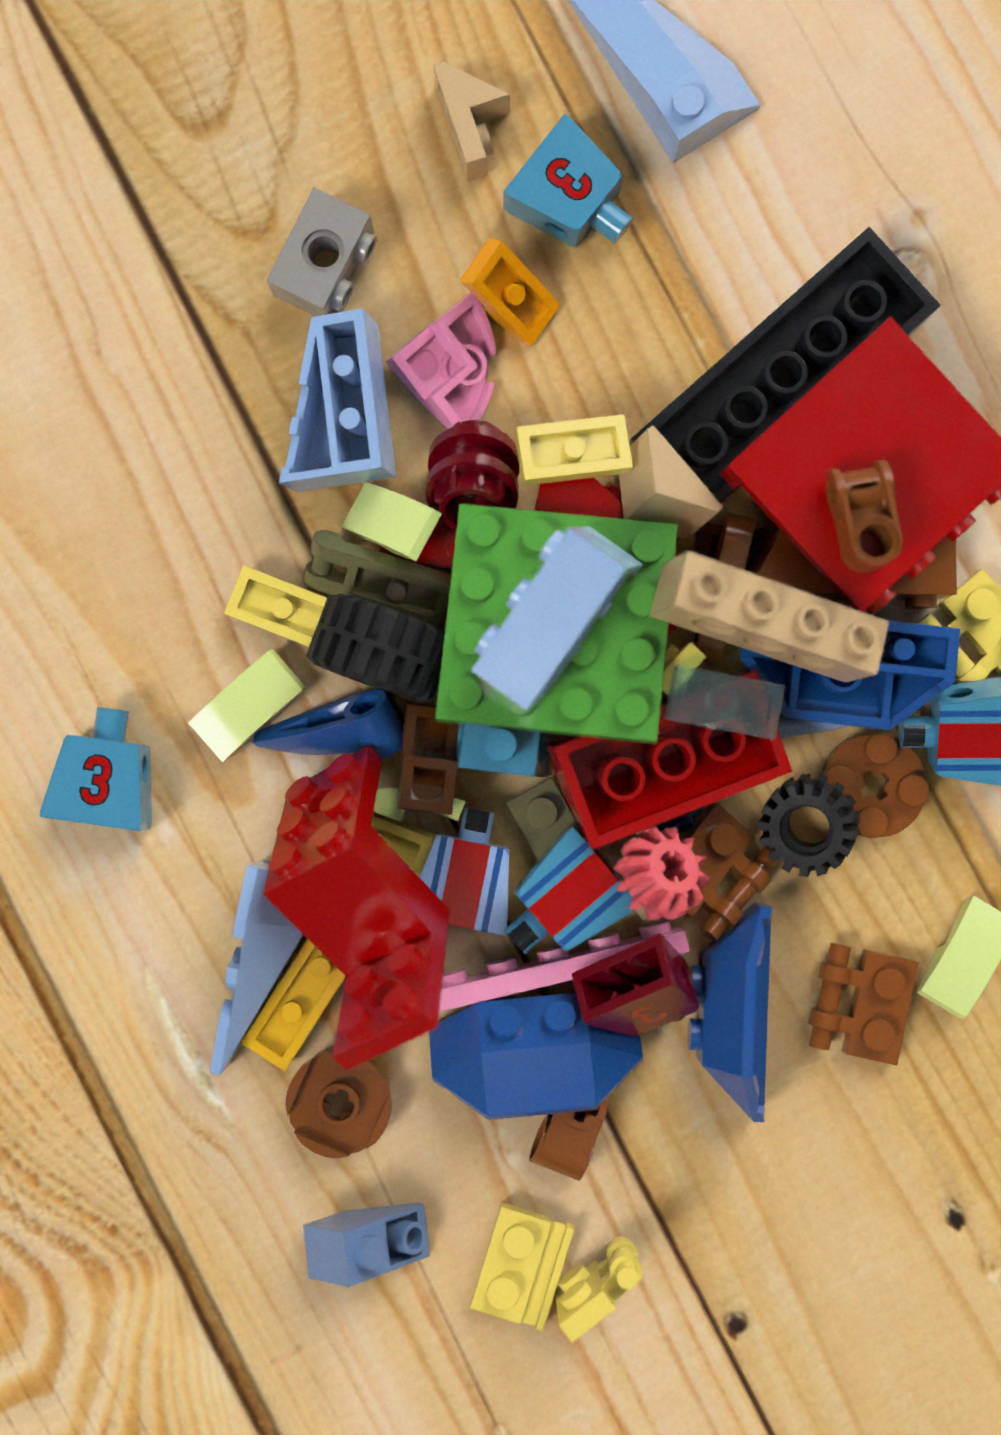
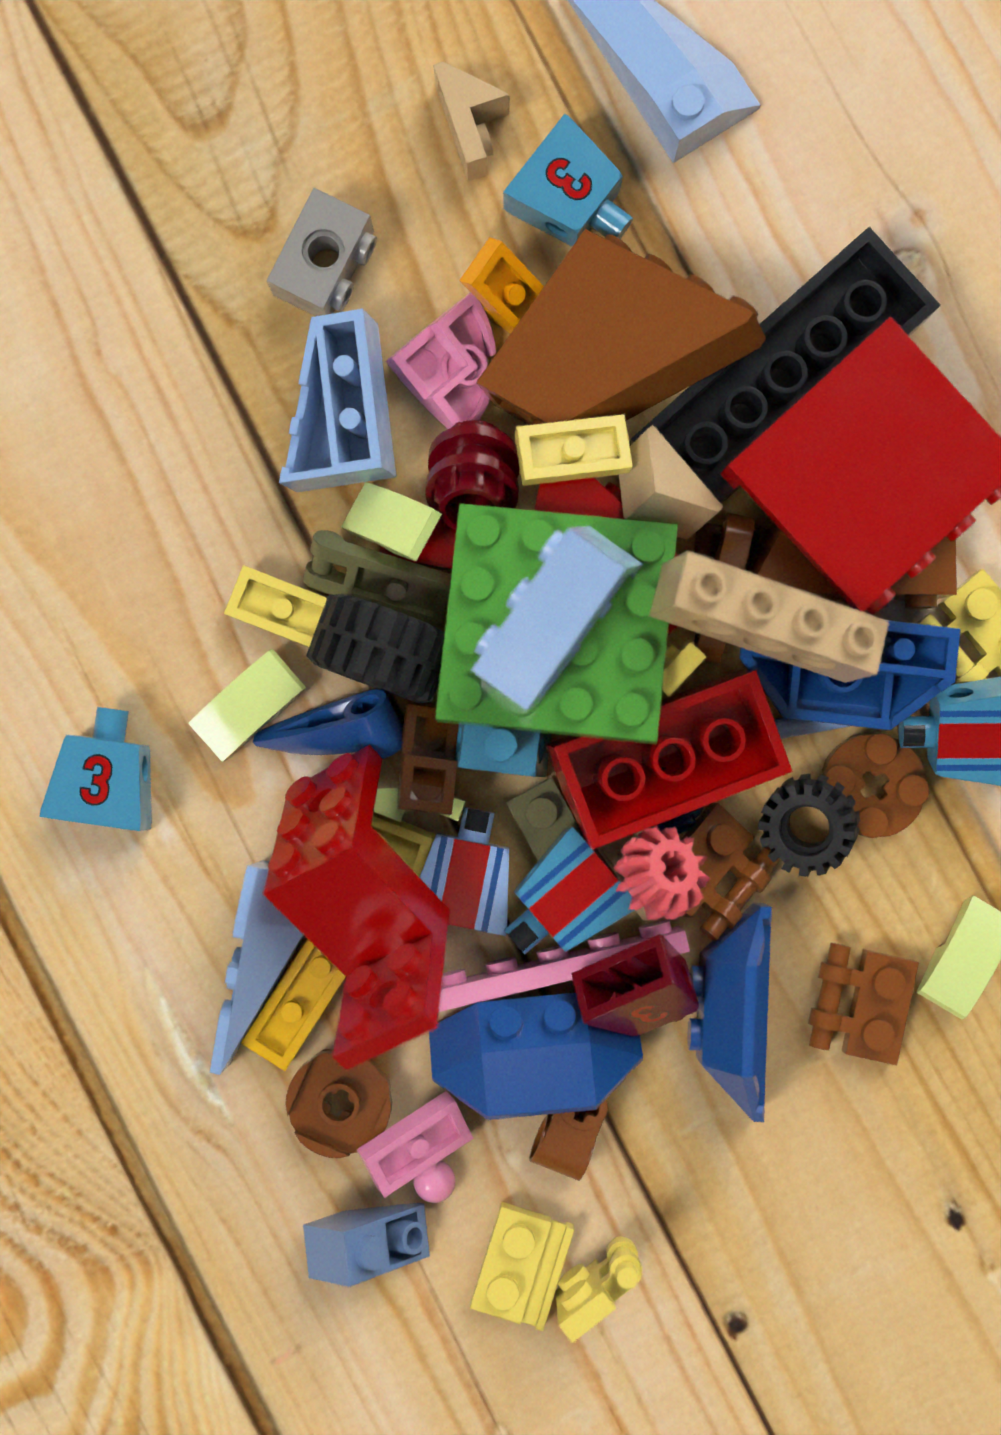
clear light blue plate [664,665,785,740] -> none
dark orange piece [825,460,903,573] -> none
none -> bright pink plate [356,1091,474,1203]
none -> dark orange slope [476,229,766,425]

